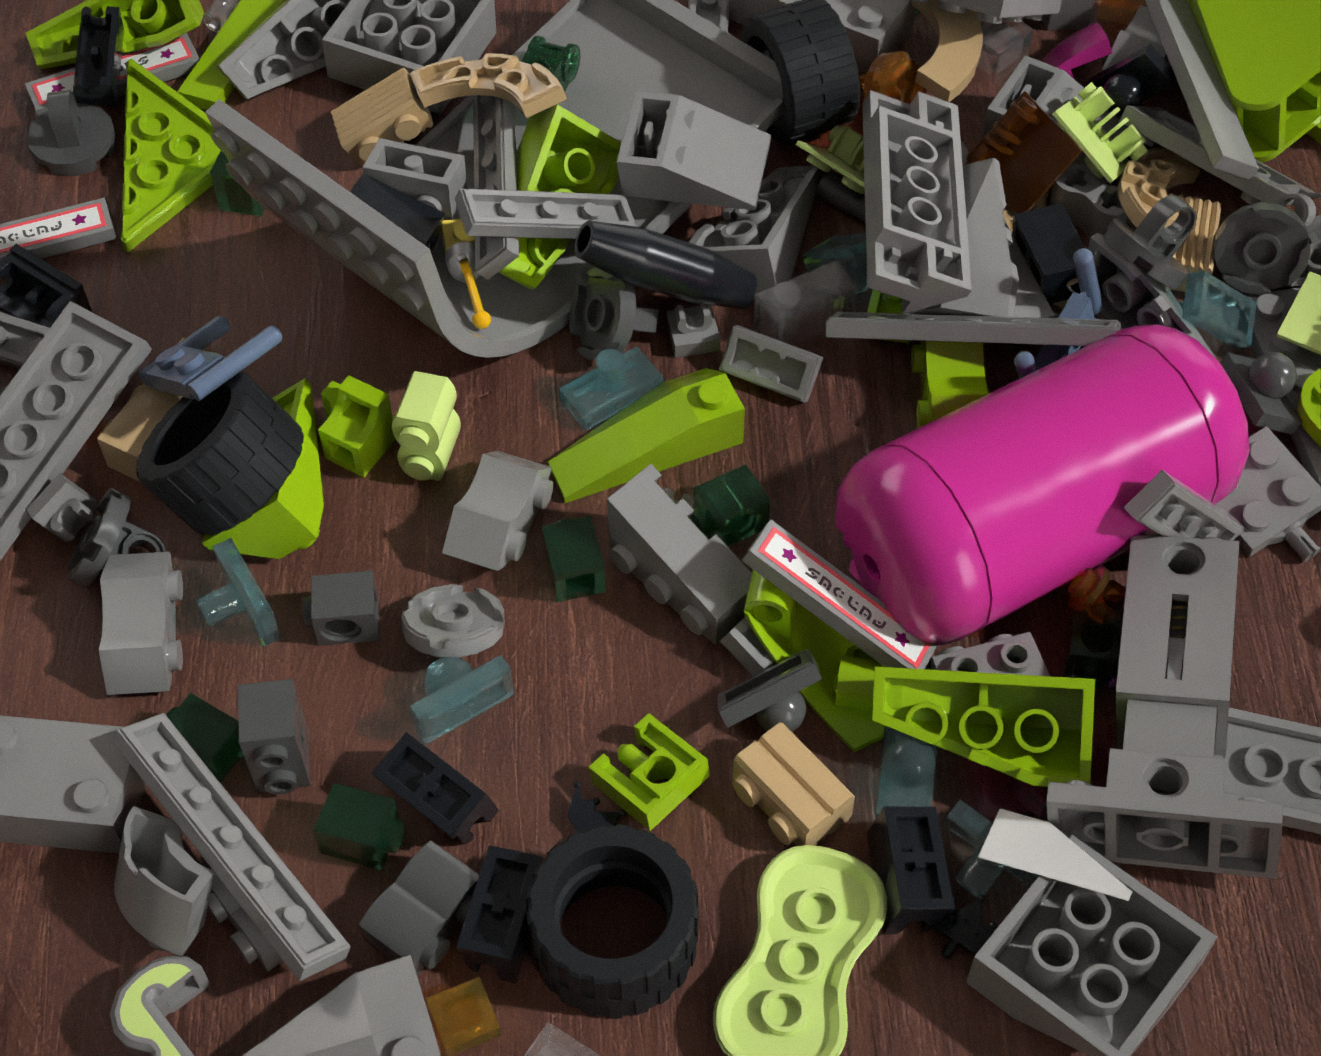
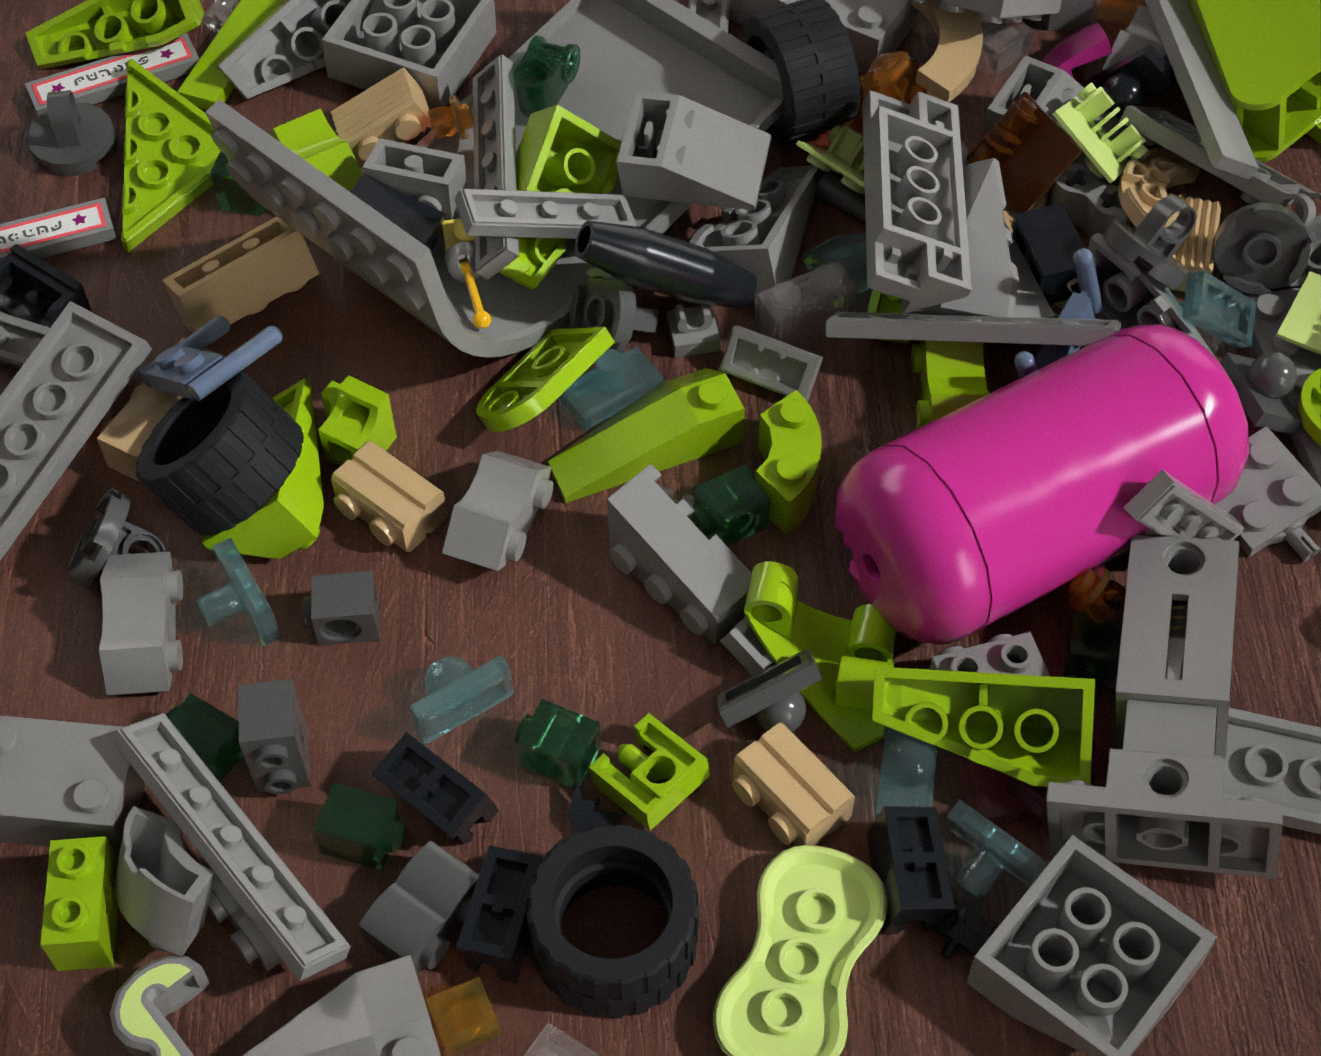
light grey tile [26,473,98,543] -> none
black hinge [73,6,124,107] -> none
yellowish green brick [392,371,461,481] -> none
light grey tile [401,584,505,658] -> none
tan tile [410,53,567,118] -> none
clear green brick [541,516,606,602] -> none
tile [742,519,937,669] -> none
white sticker [978,809,1132,901] -> none
none -> lime brick [40,836,118,971]
none -> tan brick [162,216,319,333]
none -> lime brick [269,108,362,190]
none -> tan brick [331,441,447,552]
none -> clear orange plate [428,95,473,140]
none -> lime tile [476,327,615,433]
none -> clear green brick [515,699,601,789]
none -> lime brick [754,390,822,535]

